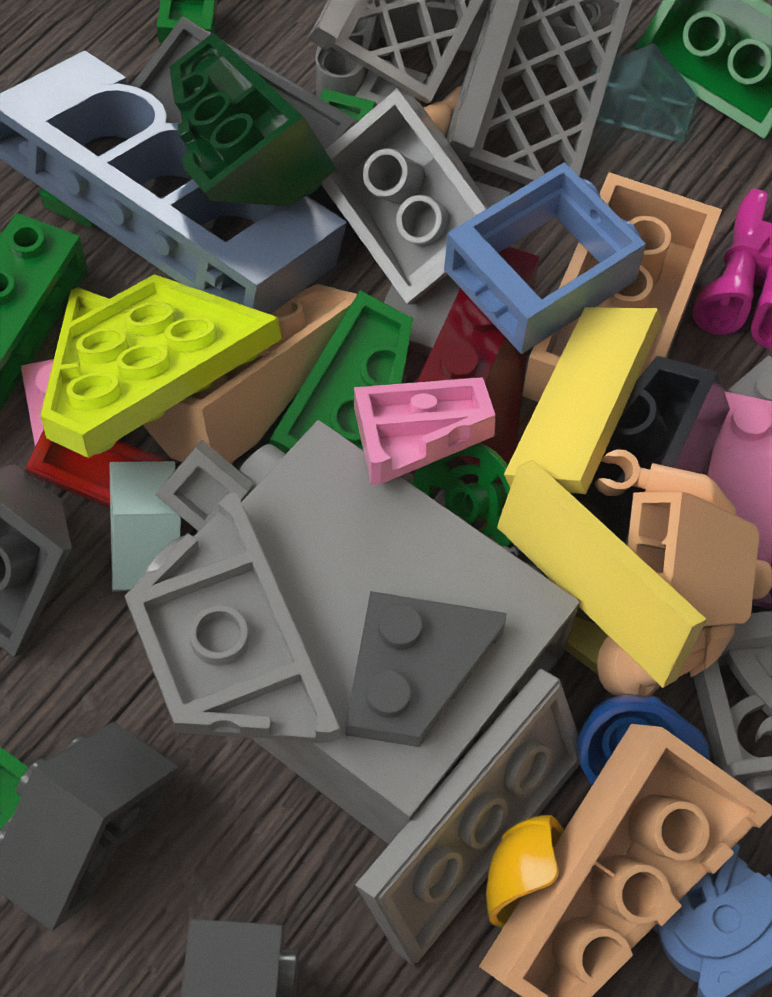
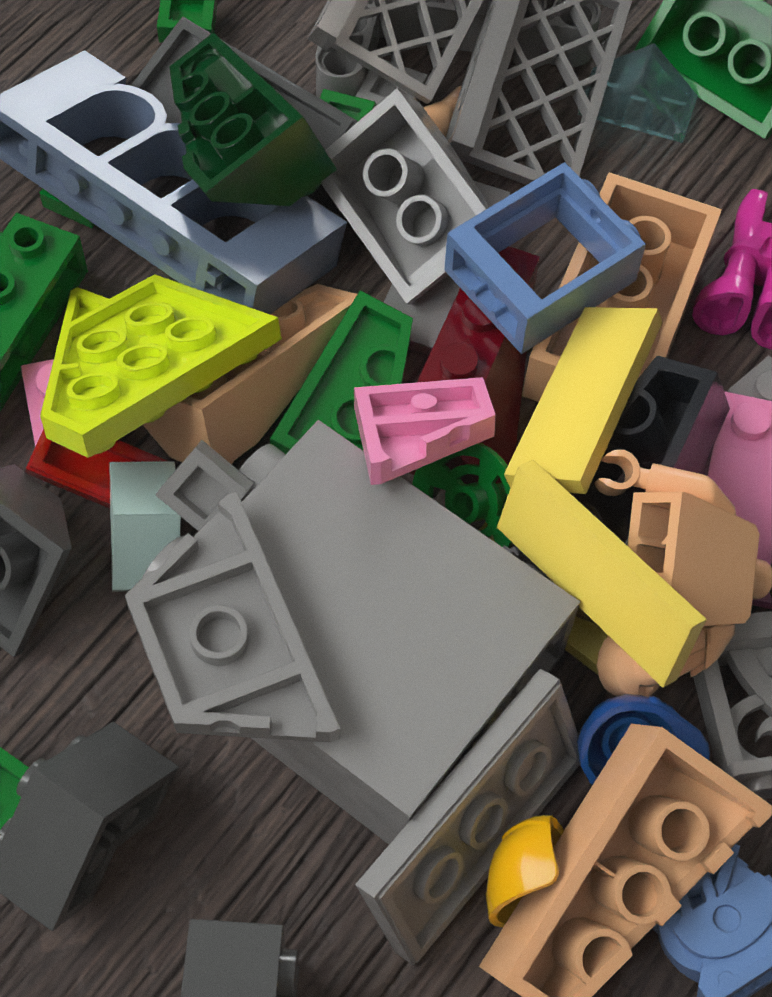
dark grey wing [345,591,507,747] -> none

